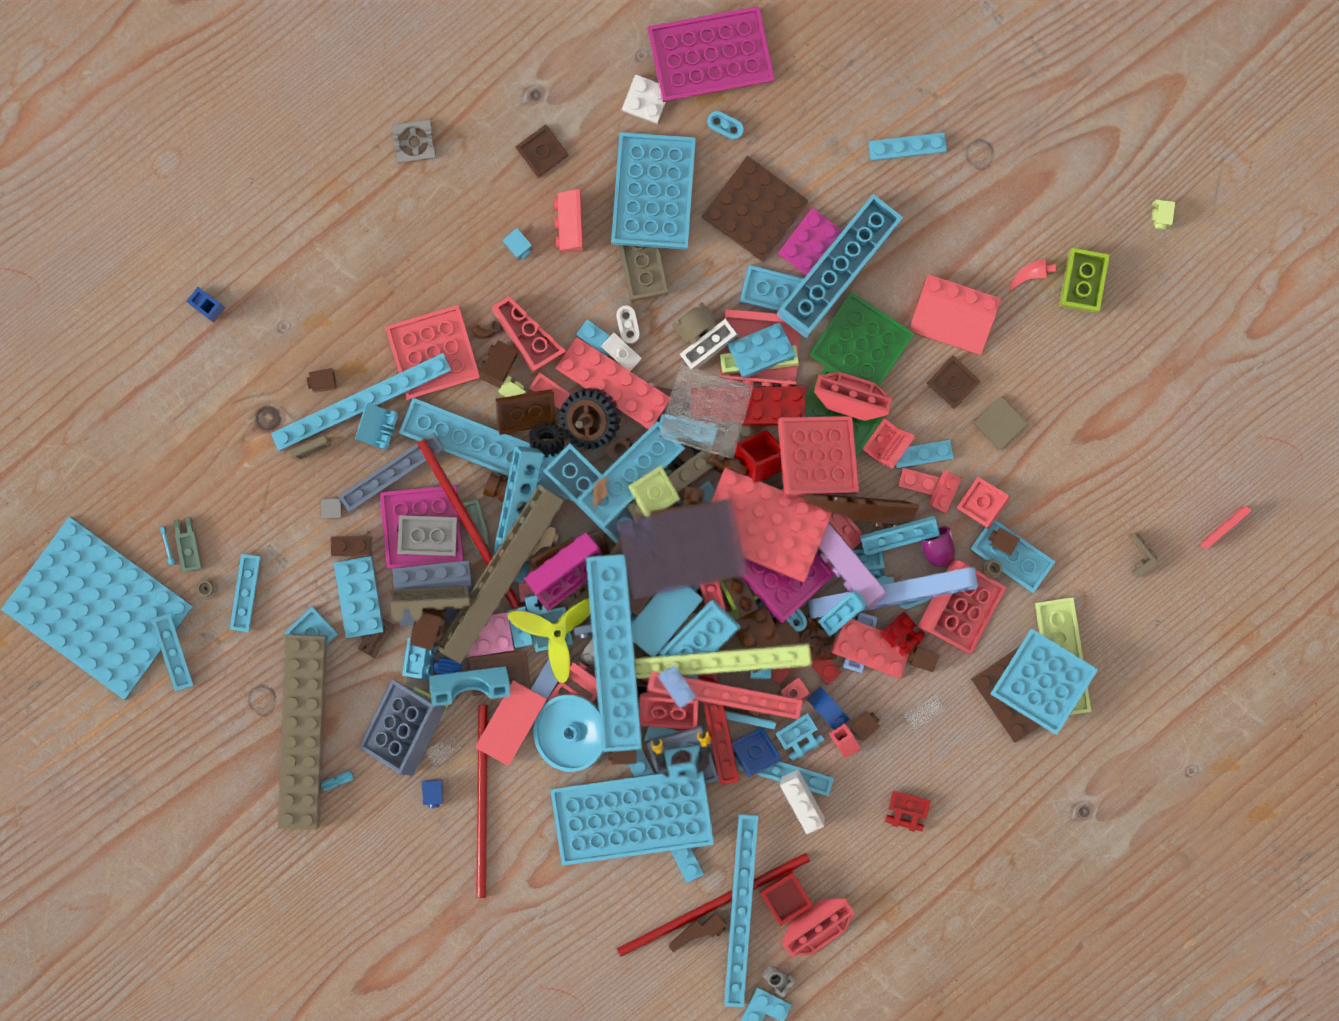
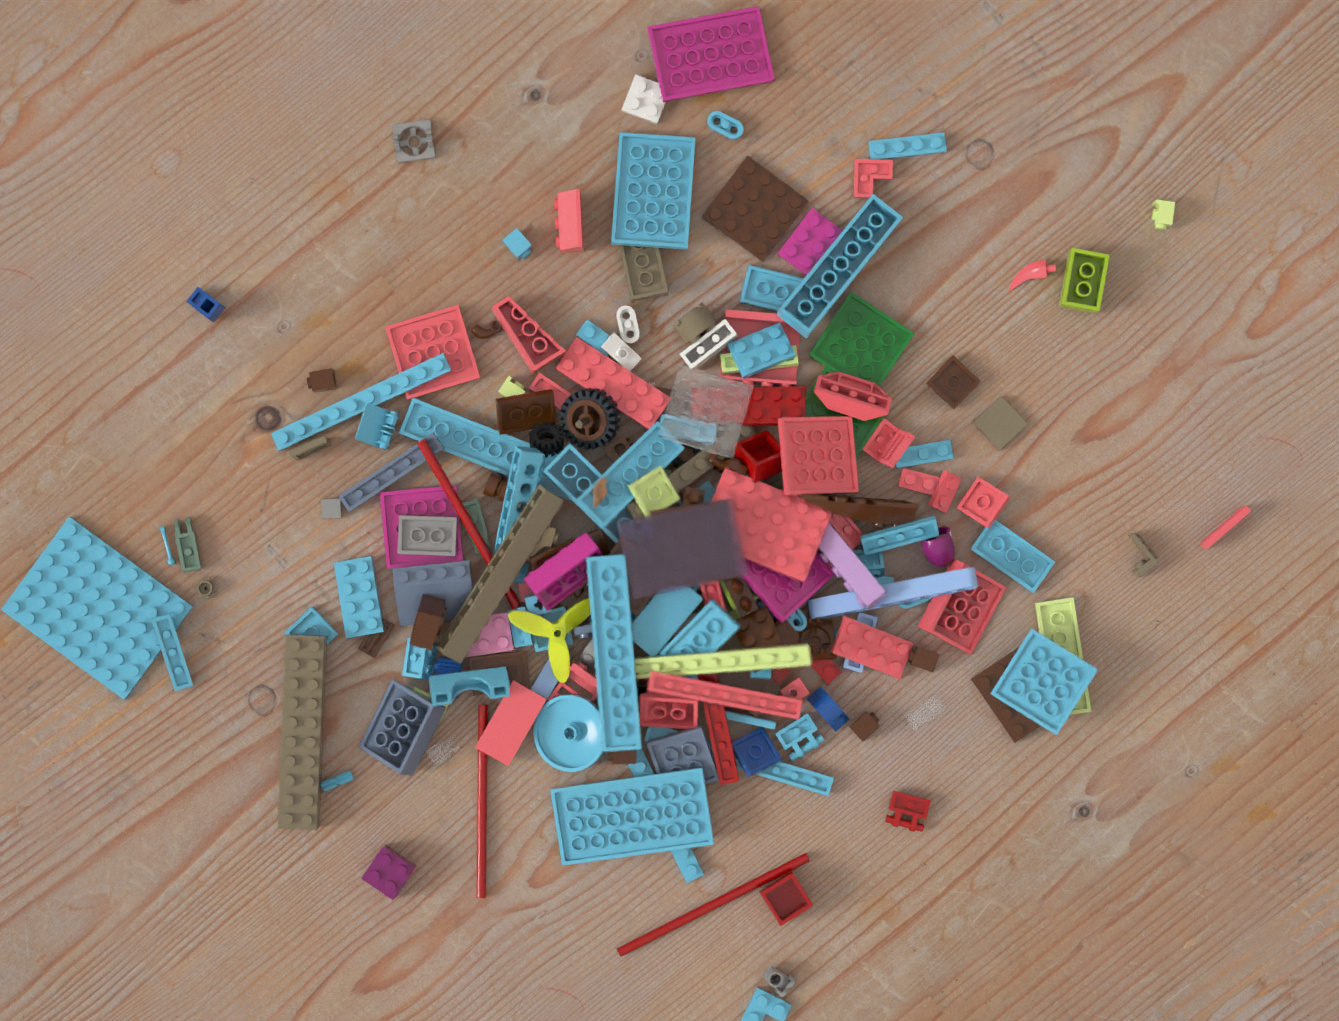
medium azure plate [229,554,261,632] -> none
reddish brown brick [331,536,372,556] -> none
dark tan hinge [390,586,469,622] -> none
blue brick [422,779,444,808] -> none
reddish brown brick [479,340,518,388] -> none
reddish brown tile [515,124,569,178] -> none
torso [651,732,711,785] -> none
light blue plate [657,664,696,708] -> none
reddish brown slope [668,912,727,953] -> none
medium azure plate [724,813,758,1008] -> none
white brick [780,769,825,834] -> none
coral wedge [781,899,855,958] -> none
medium azure plate [818,589,868,636] -> none
coral brick [829,724,861,759] -> none
red plate [880,611,925,656] -> none
coral slope [909,274,1001,355] -> none
dark tan plate [983,559,1002,579] -> none
reddish brown brick [988,528,1020,556] -> none
none -> magenta brick [361,845,417,900]
none -> coral plate [853,159,893,199]

